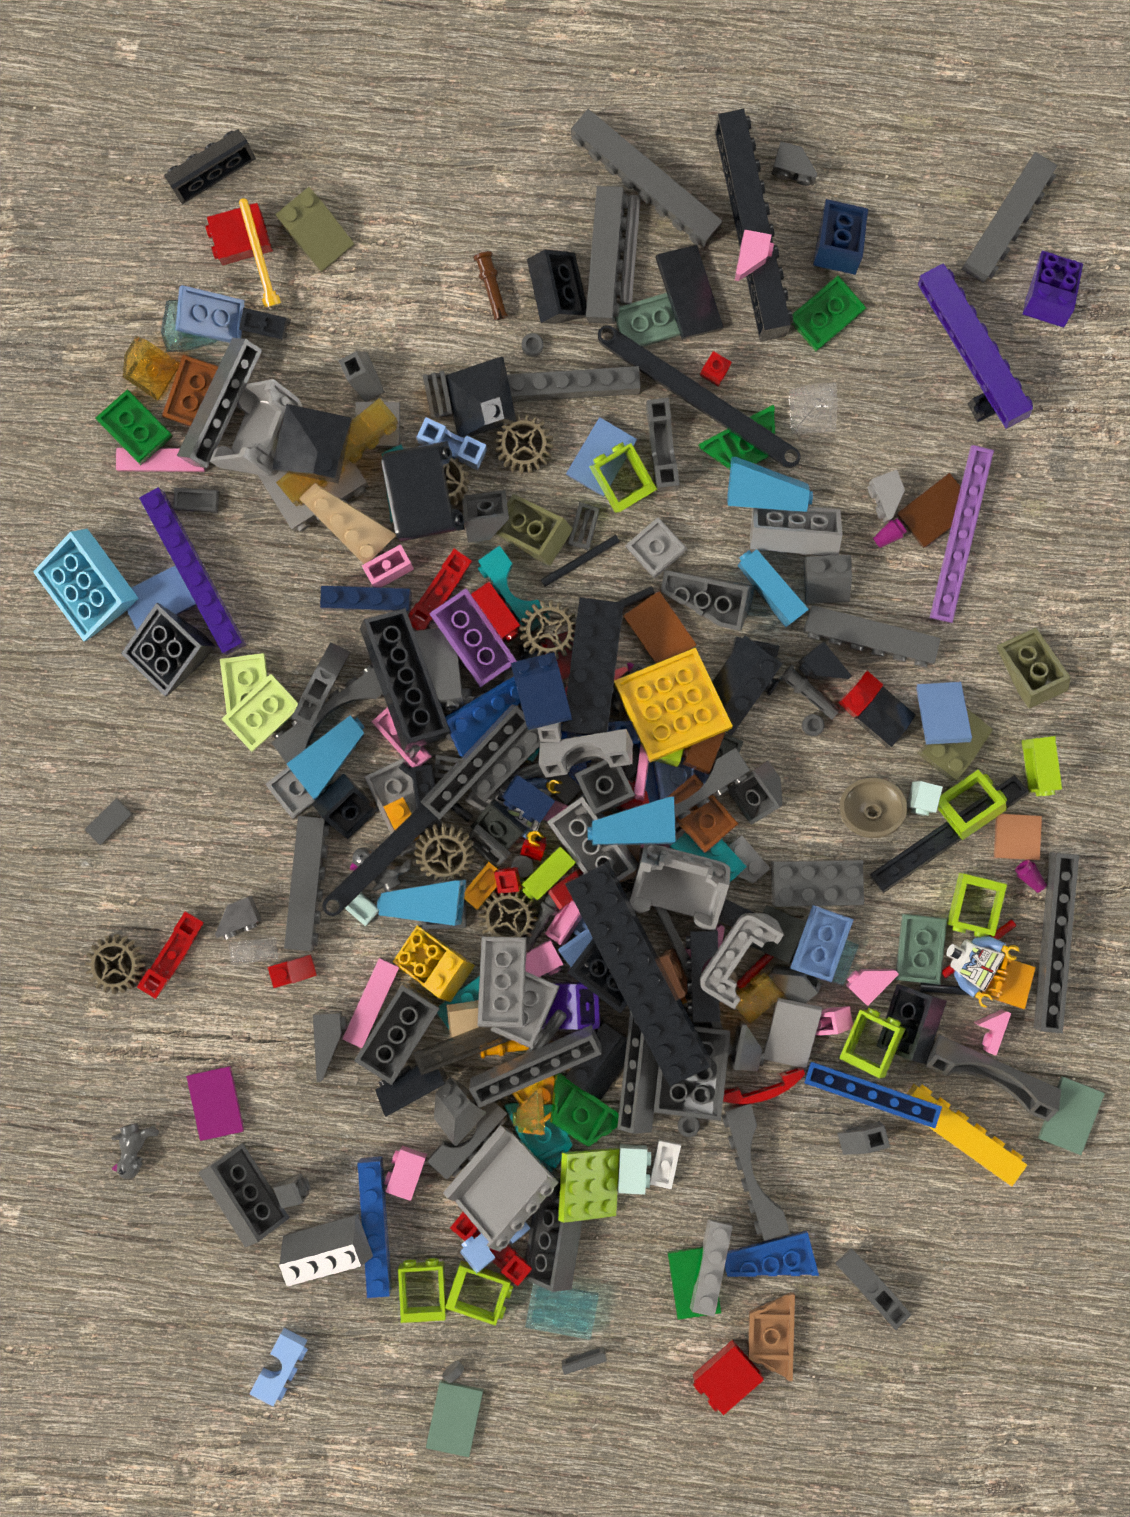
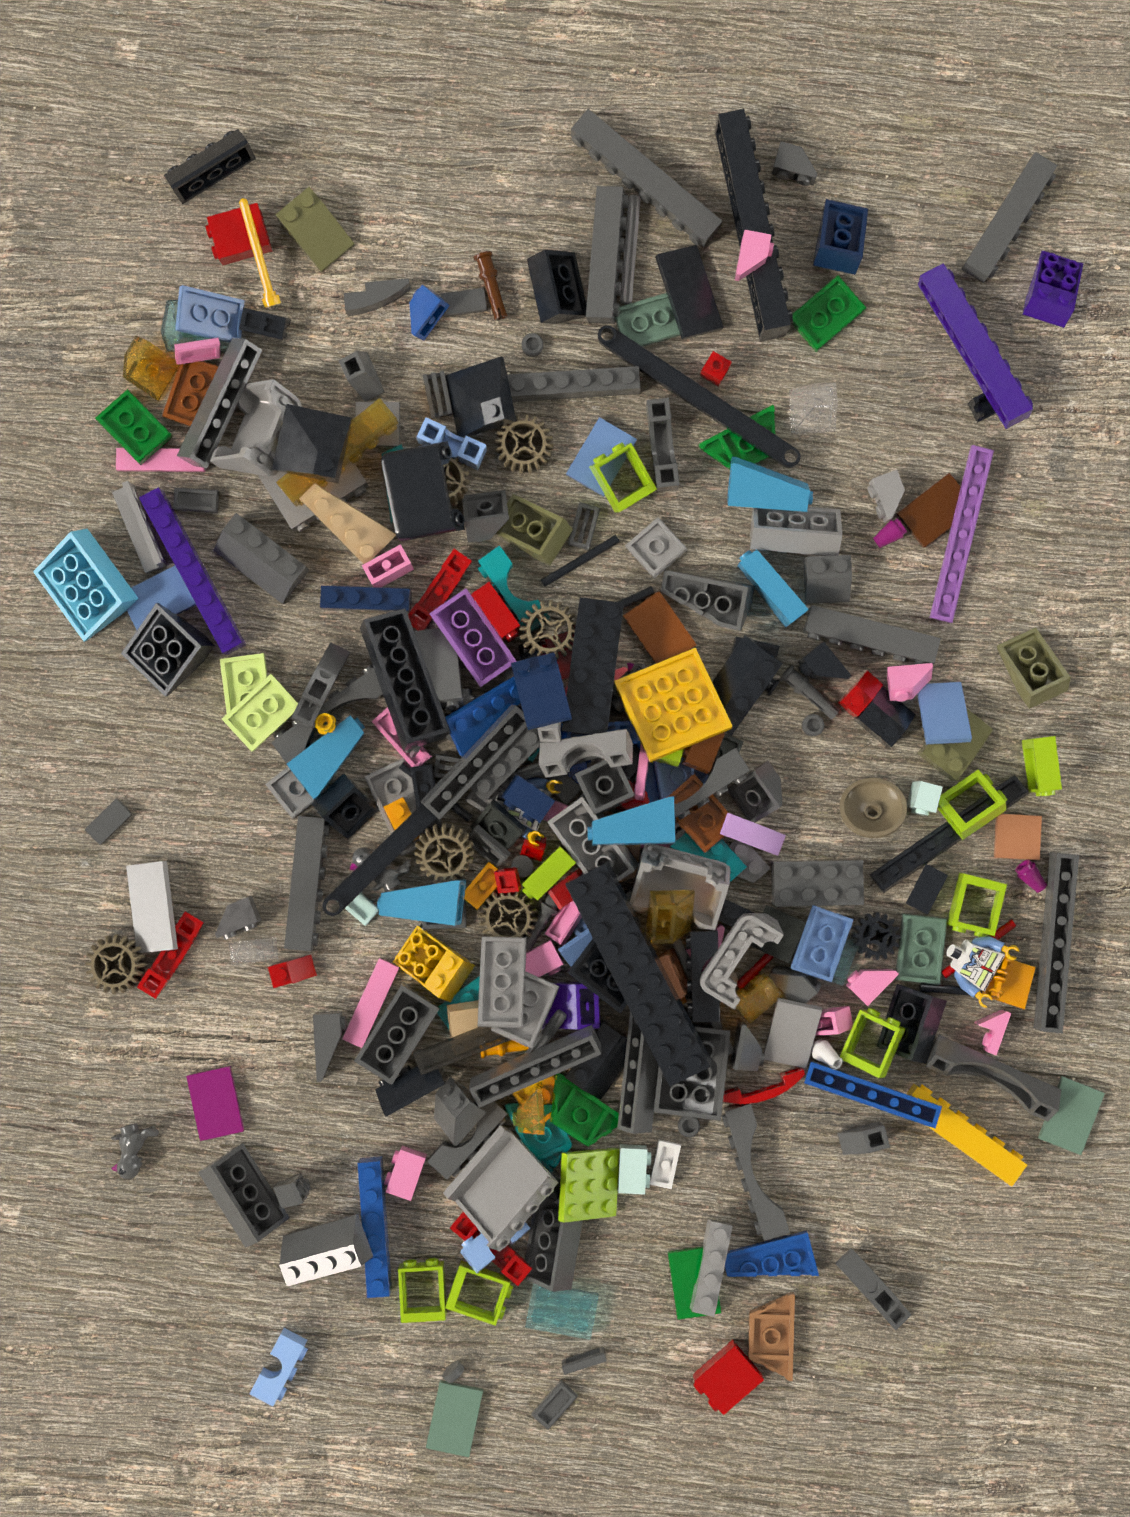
none -> light grey fence [112,481,167,574]
none -> tile [126,861,178,953]
none -> bright pink tile [174,338,220,365]
none -> dark grey slope [213,513,309,604]
none -> yellow plate [315,713,336,735]
none -> dark grey slope [344,278,411,316]
none -> blue slope [409,285,450,341]
none -> dark grey tile [440,288,487,317]
none -> dark grey tile [532,1380,578,1430]
none -> clear yellow slope [646,890,695,944]
none -> lavender slope [720,813,786,856]
none -> white cone [811,1039,843,1070]
none -> black gear [851,912,901,960]
none -> bright pink slope [887,663,933,702]
none -> black hinge [906,864,948,915]

